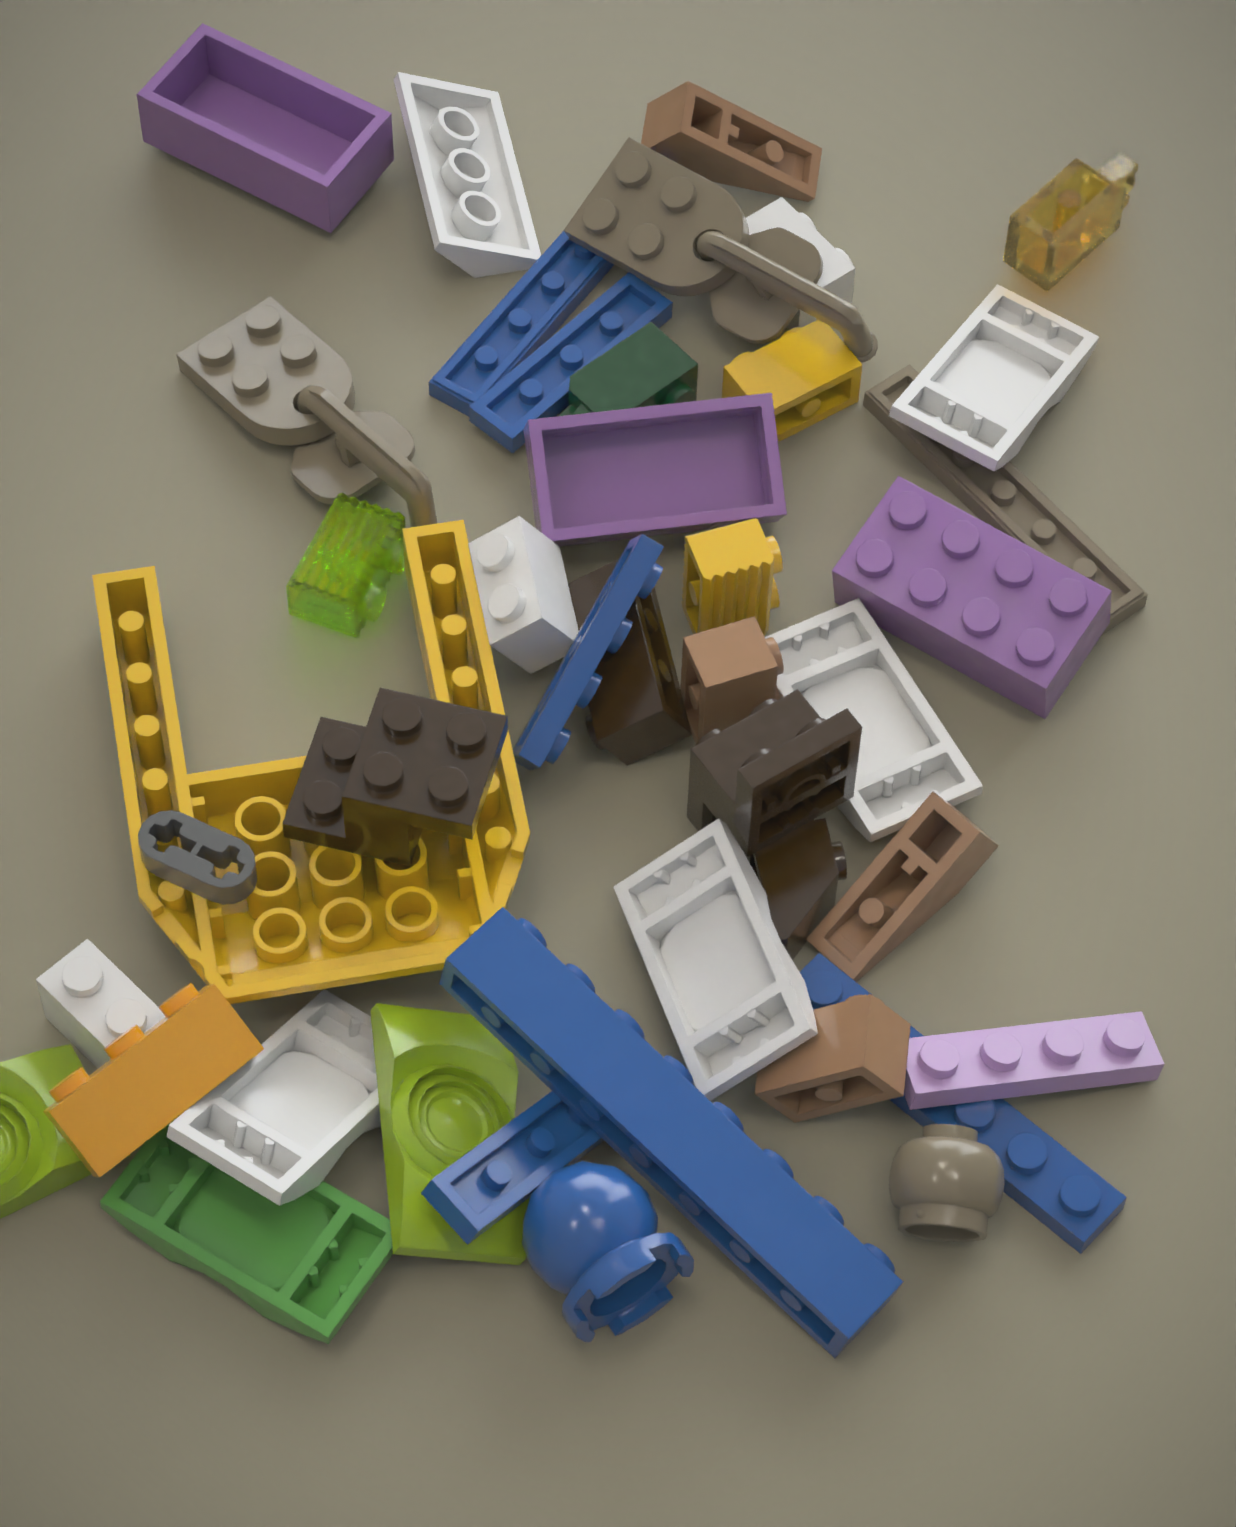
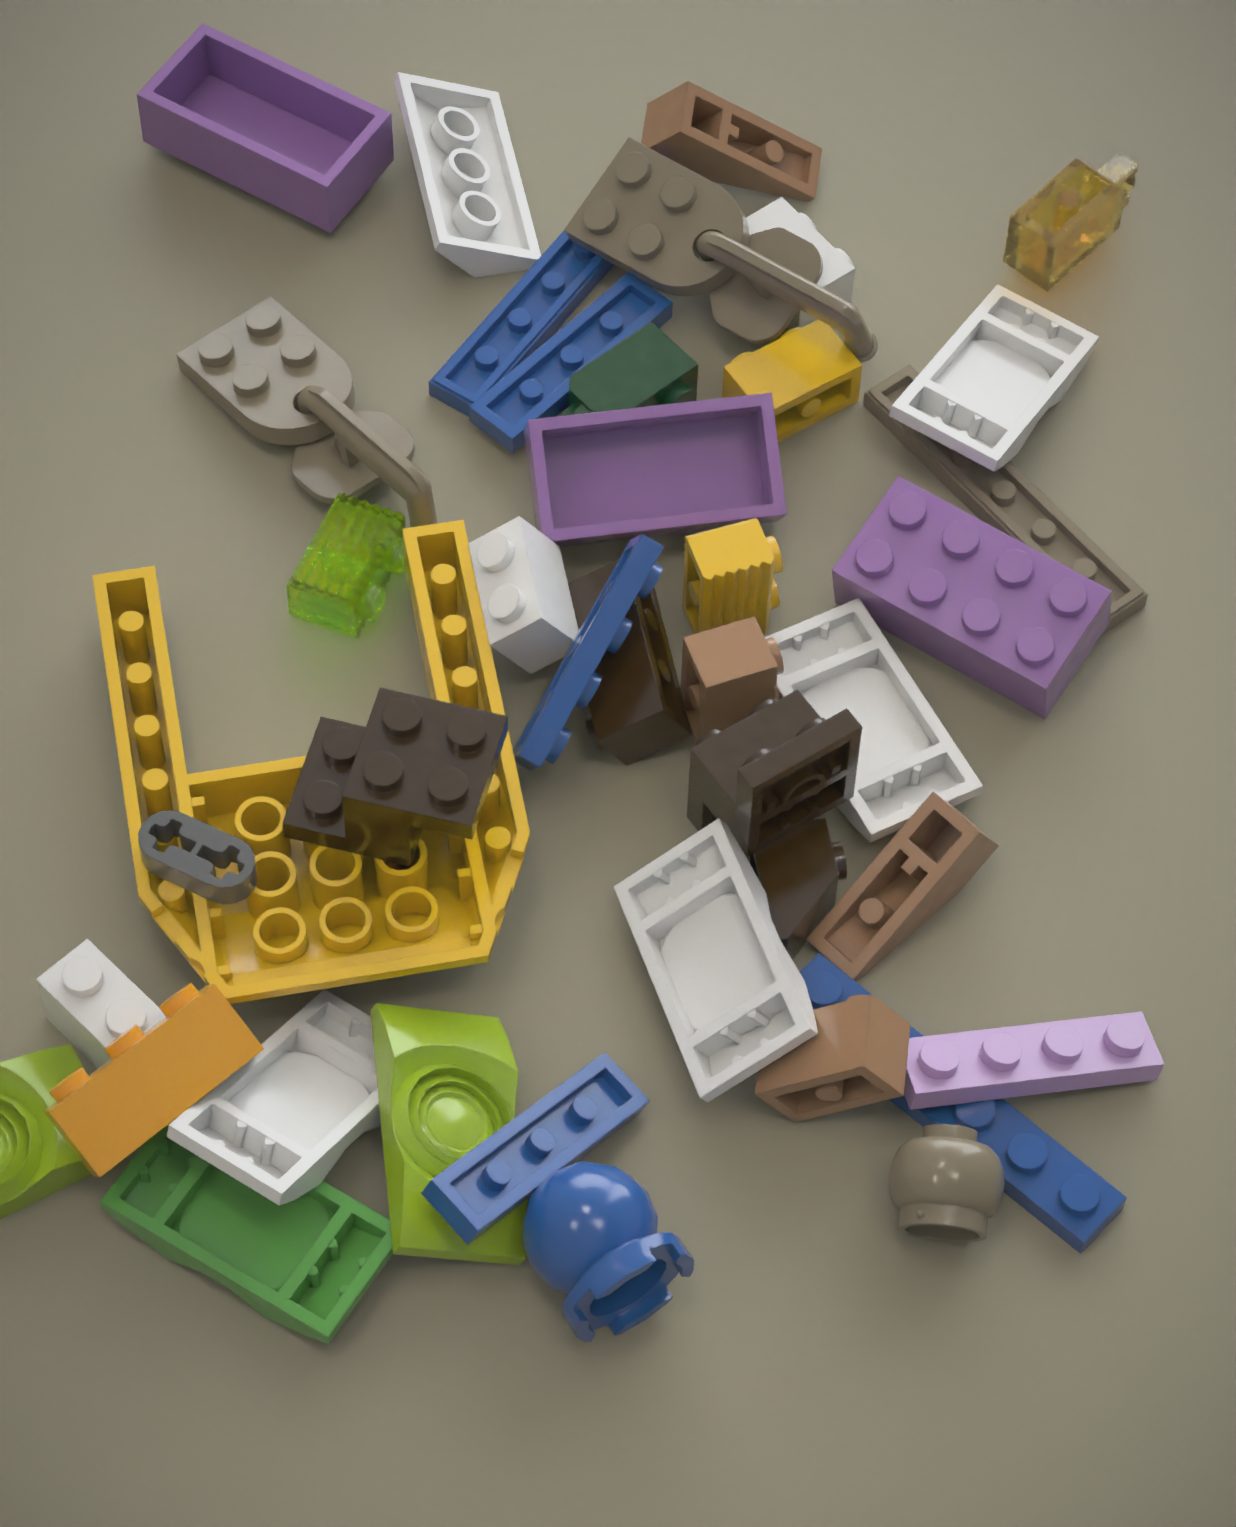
blue brick [439,907,903,1358] -> none

